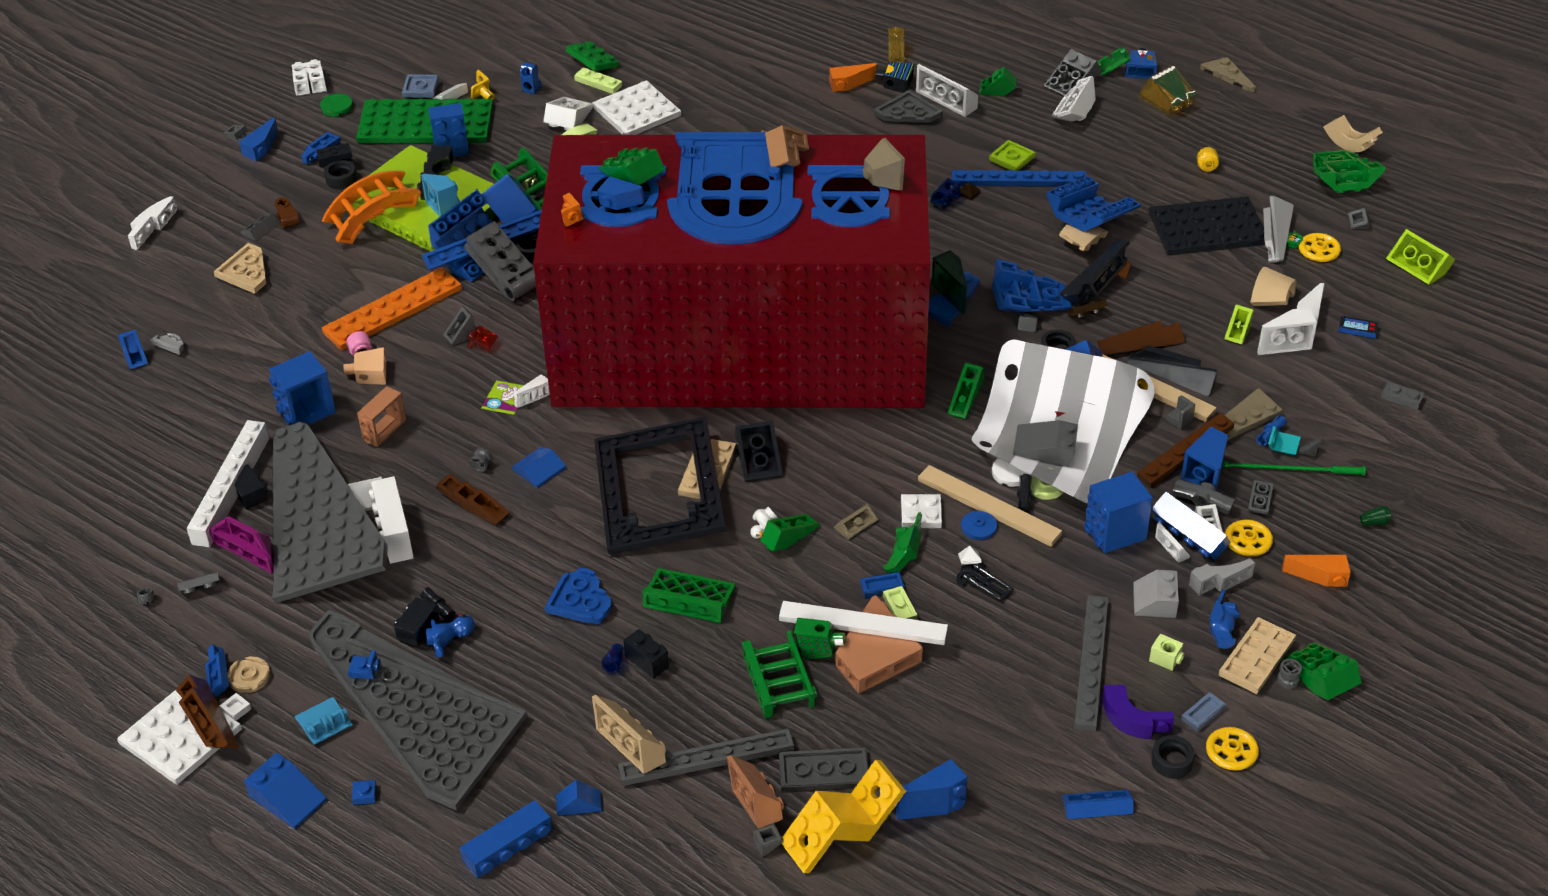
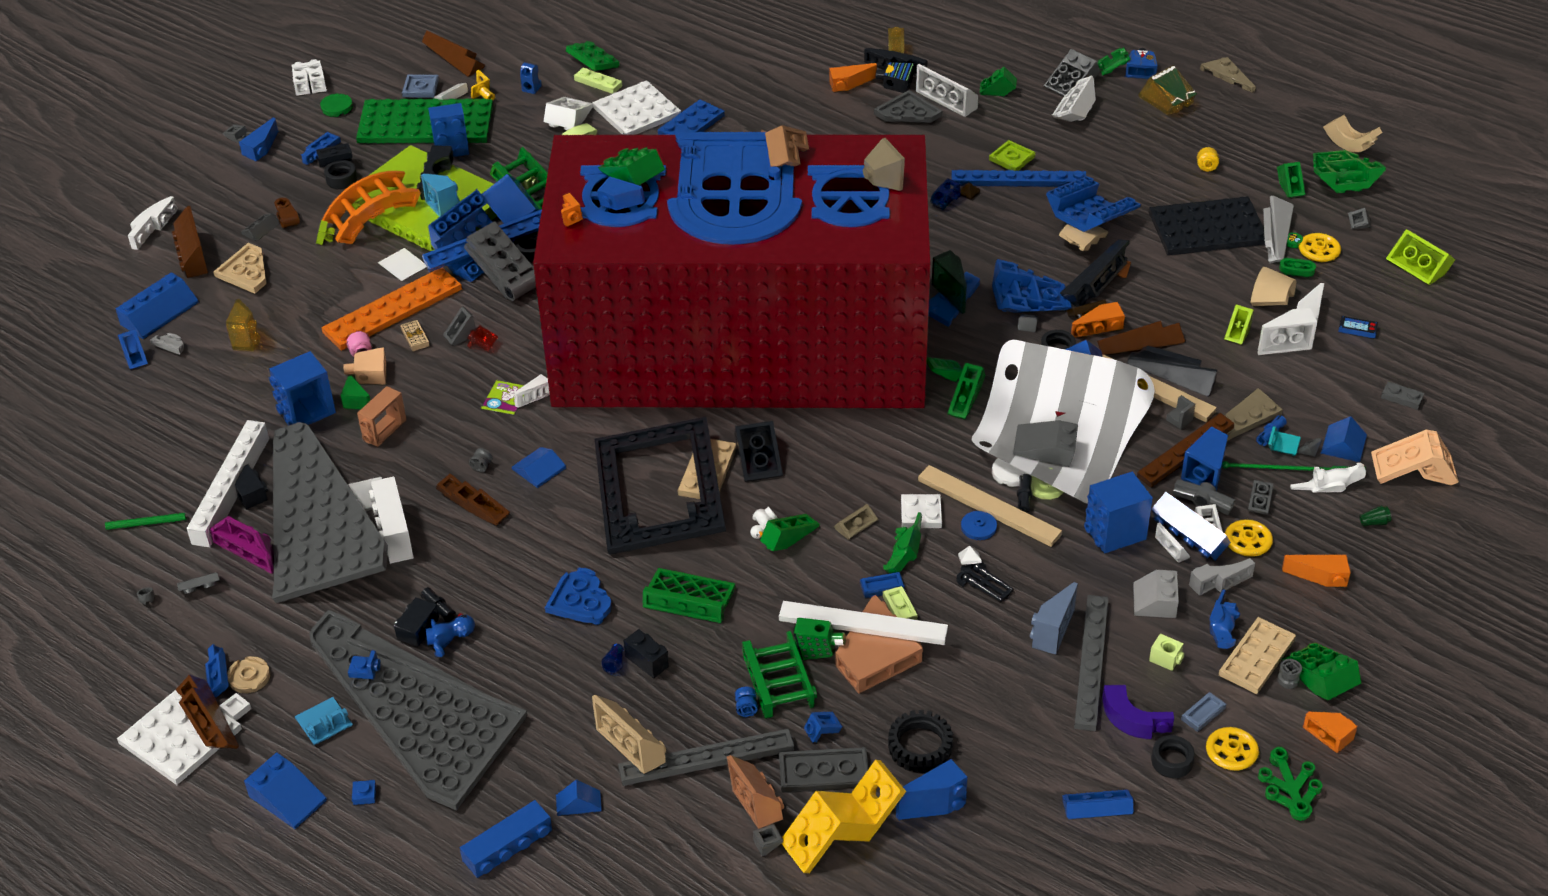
none -> green bar [105,513,186,530]
none -> blue slope [116,272,199,339]
none -> reddish brown slope [172,206,208,278]
none -> clear yellow slope [226,299,260,351]
none -> lime tile [316,220,335,245]
none -> green slope [341,376,370,410]
none -> white sticker [378,248,427,281]
none -> tan tile [400,320,430,351]
none -> reddish brown wedge [422,30,485,77]
none -> blue plate [658,99,725,135]
none -> blue wheel [735,687,758,717]
none -> blue bracket [804,712,842,742]
none -> black slope [864,48,928,74]
none -> black tyre [888,710,953,773]
none -> green slope [926,357,963,382]
none -> sand blue slope [1030,582,1078,655]
none -> orange slope [1071,302,1125,338]
none -> green plant [1258,747,1323,821]
none -> green slope [1277,162,1305,198]
none -> green plate [1279,258,1316,277]
none -> white animal [1290,463,1366,493]
none -> orange slope [1303,712,1357,753]
none -> blue slope [1321,416,1367,462]
none -> light nougat bracket [1371,430,1459,485]

